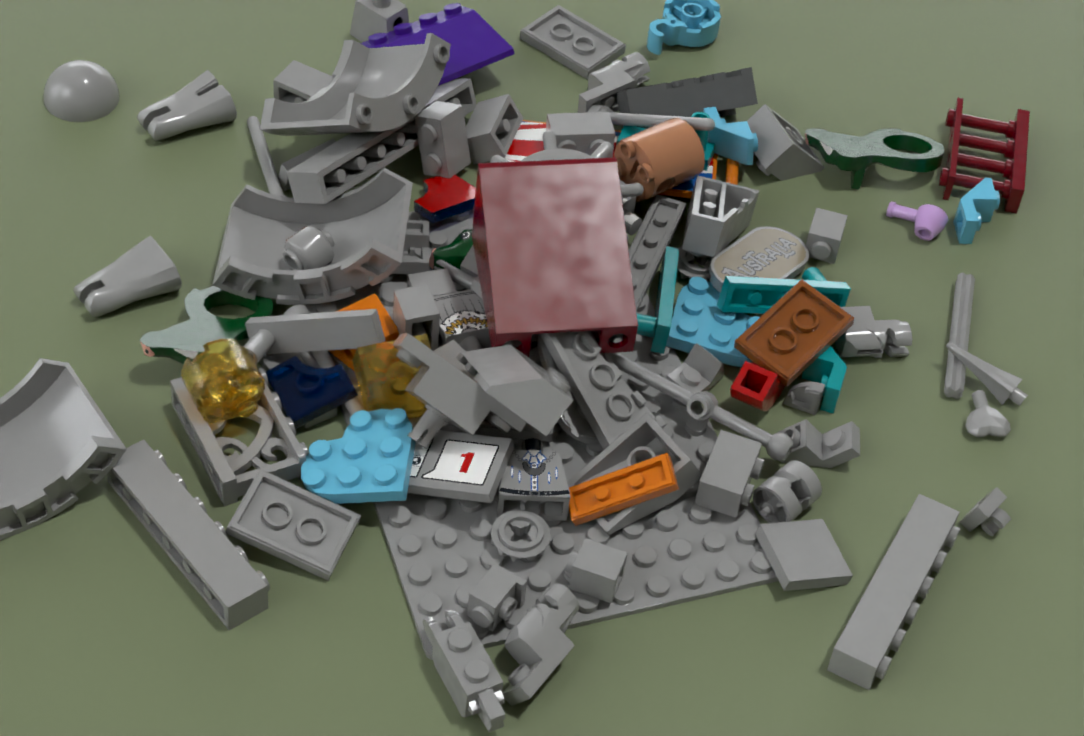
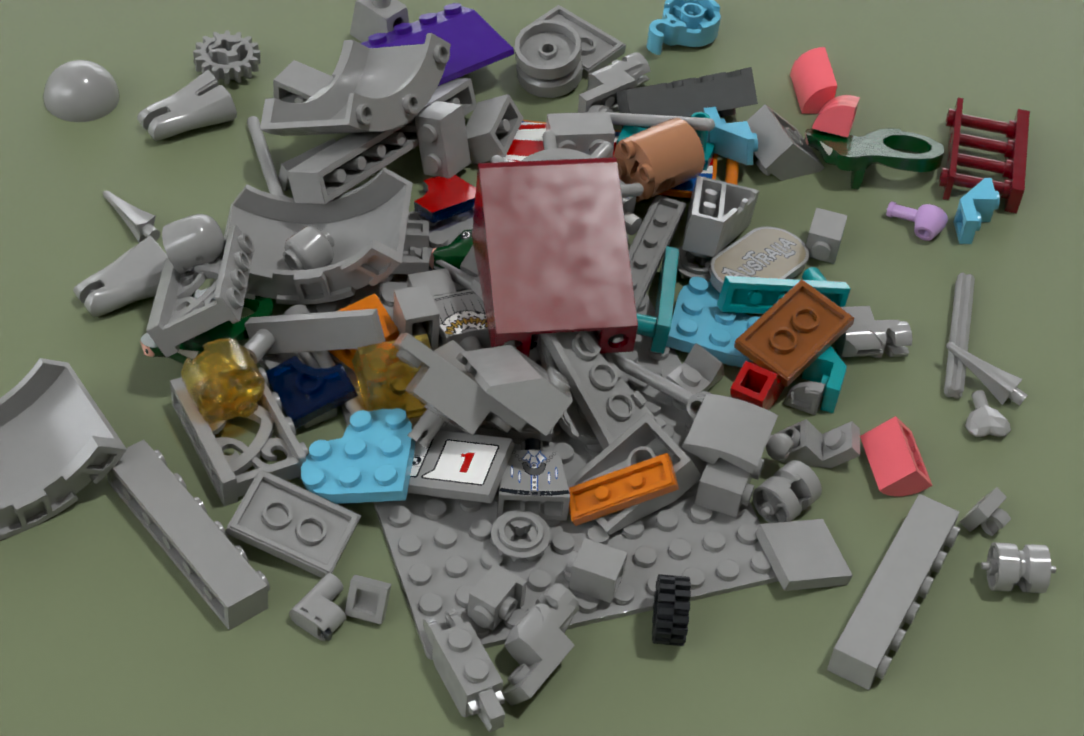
none -> light grey piece [103,190,160,243]
none -> light grey fence [146,225,255,358]
none -> light grey helmet [162,214,224,274]
none -> light grey gear [193,30,261,84]
none -> light grey piece [289,573,346,641]
none -> light grey tile [345,575,392,624]
none -> light grey wheel [514,20,583,98]
none -> black tyre [652,574,691,646]
none -> light grey slope [681,394,778,474]
none -> coral brick [790,47,837,114]
none -> coral brick [812,95,860,138]
none -> coral brick [860,416,933,496]
none -> light grey wheel [981,542,1056,593]

